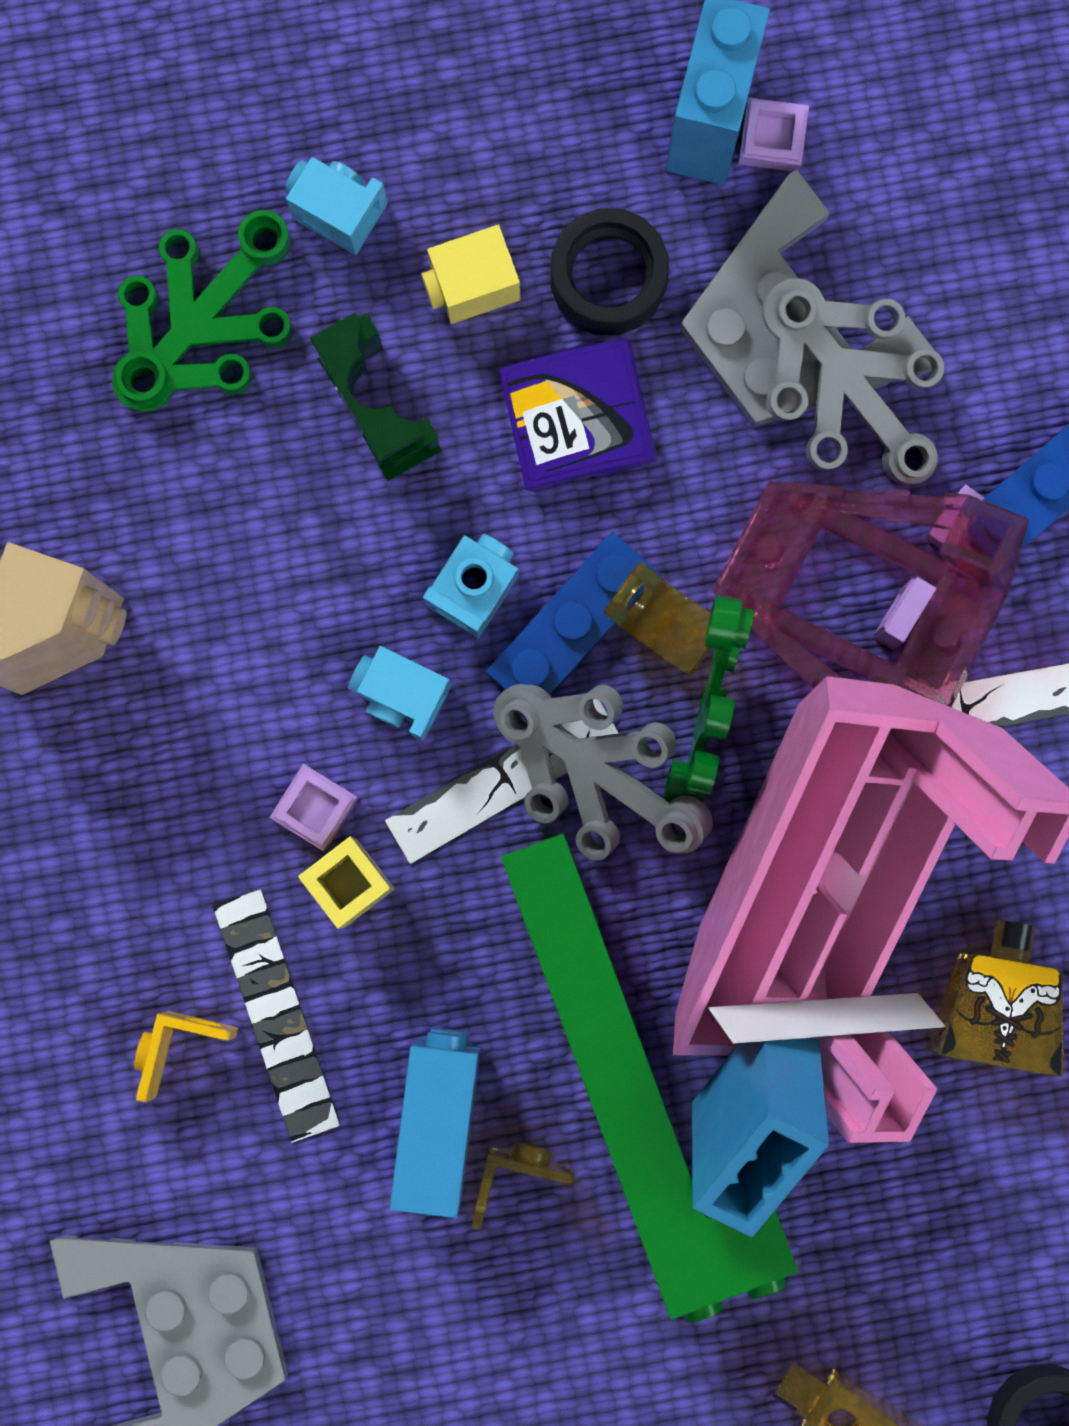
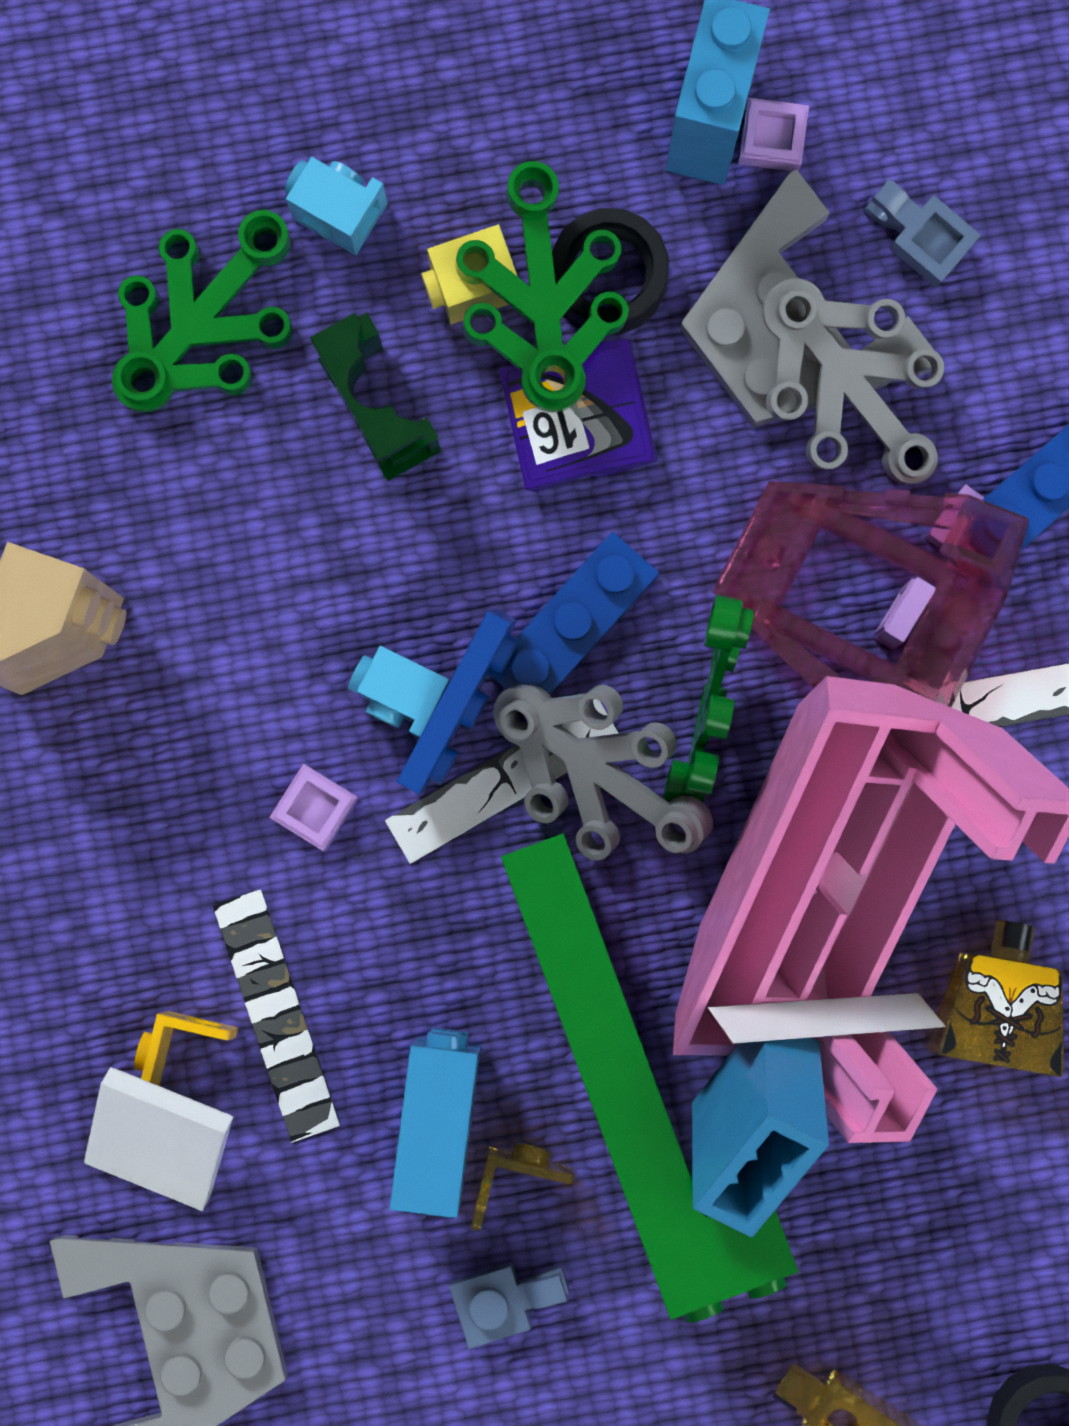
light yellow brick [298,836,395,929] -> none
medium azure brick [423,534,519,639] -> none
clear yellow bracket [604,562,711,675] -> none
none -> white tile [84,1067,233,1211]
none -> blue plate [396,609,519,794]
none -> sand blue plate [449,1261,570,1349]
none -> green plant [455,161,629,412]
none -> sand blue plate [864,178,981,288]

